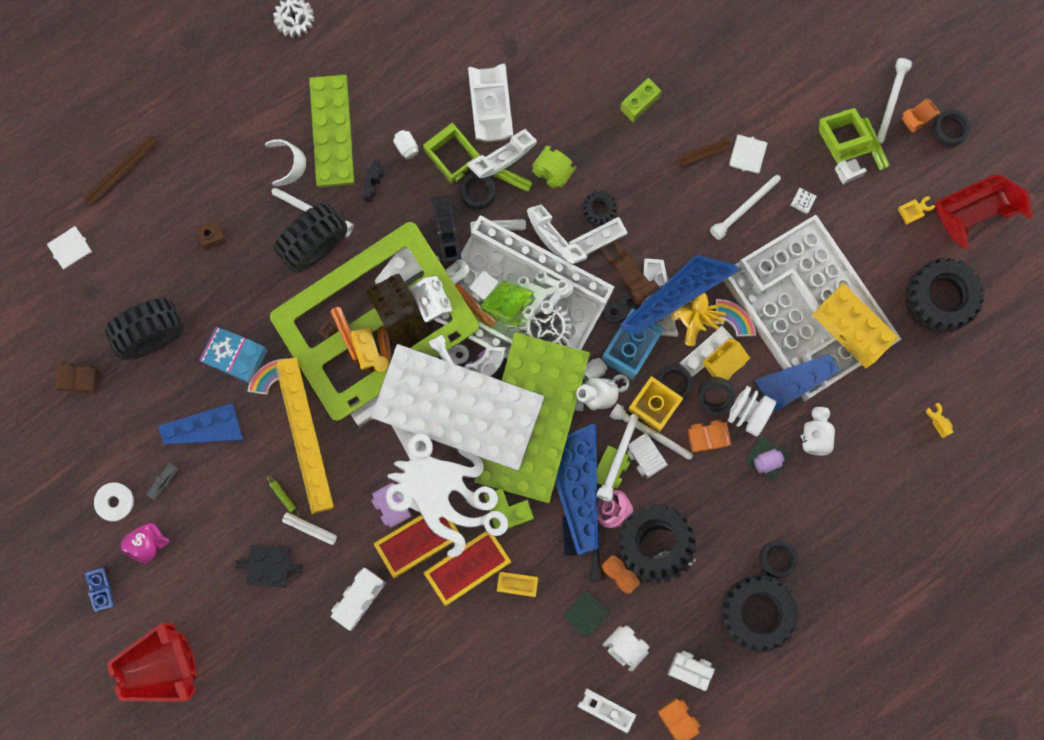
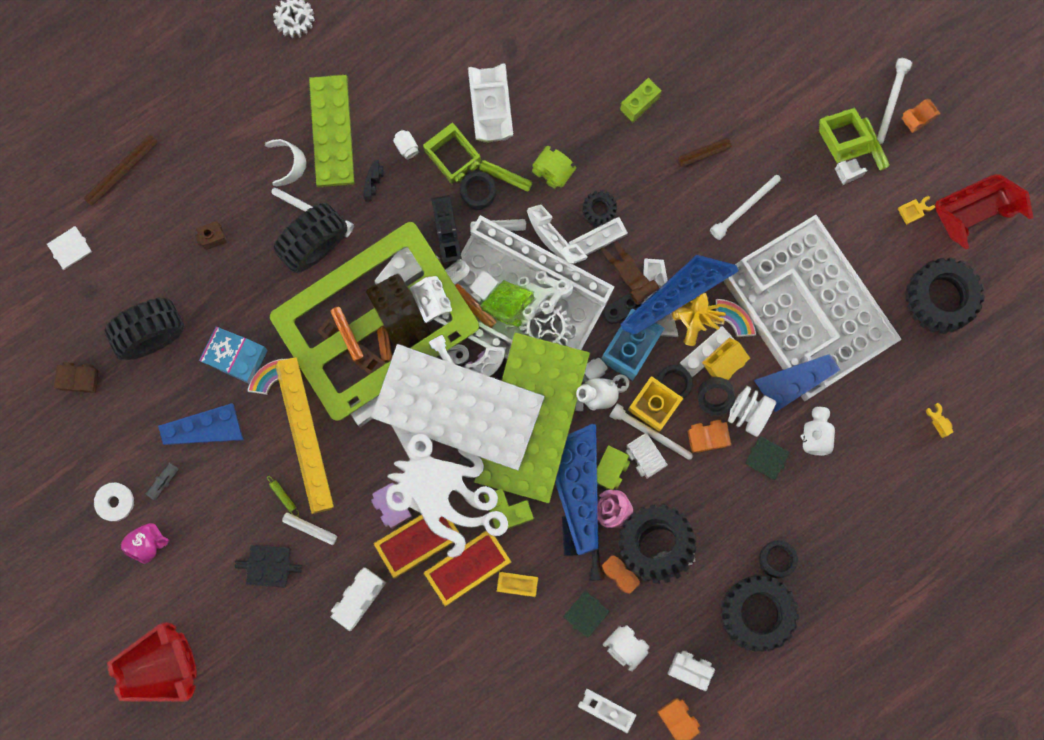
blue slope [84,566,114,612] -> none
yellow hinge [350,327,389,372] -> none
white slope [468,129,537,178] -> none
white piece [596,414,638,502] -> none
white piece [729,135,767,174] -> none
lavender brick [754,449,784,473] -> none
white tile [790,188,816,214] -> none
yellow brick [811,283,899,368] -> none
black tyre [932,109,971,148] -> none

